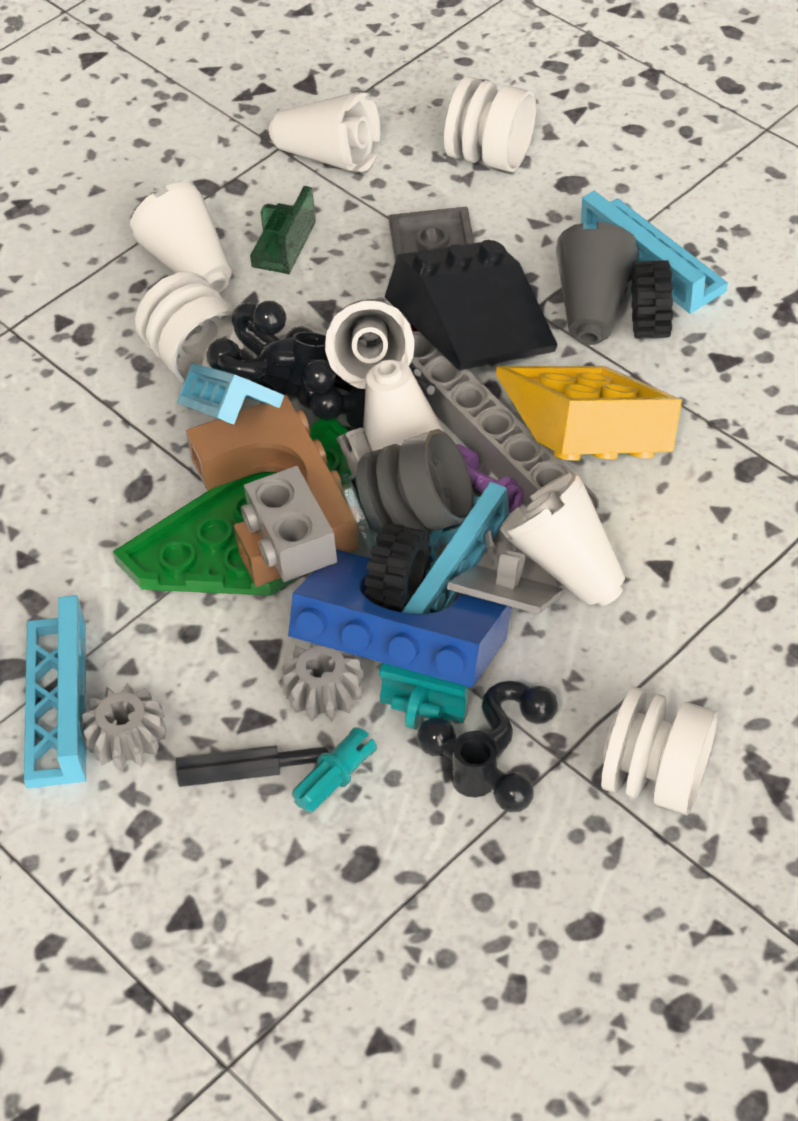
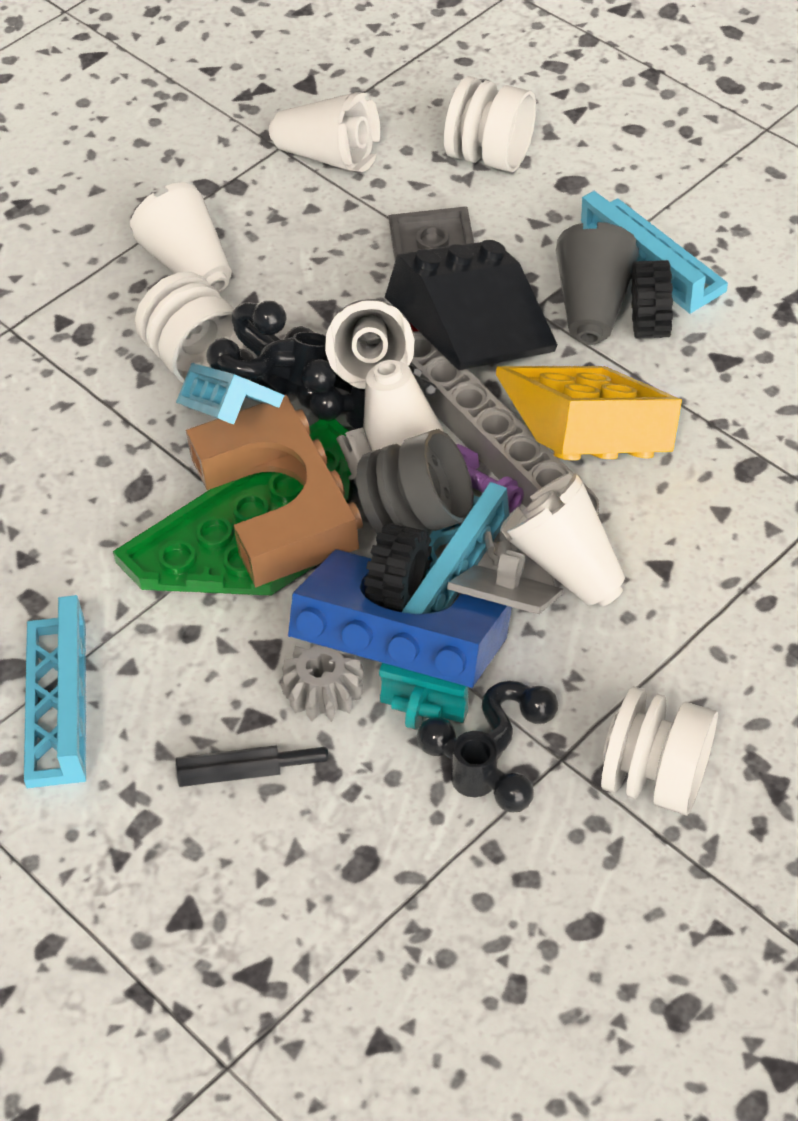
light grey gear [81,683,166,771] -> none
light grey brick [241,466,337,582] -> none
clear green panel [250,186,316,274] -> none
teal axle [292,727,377,813] -> none
clear light blue piece [339,472,377,555] -> none

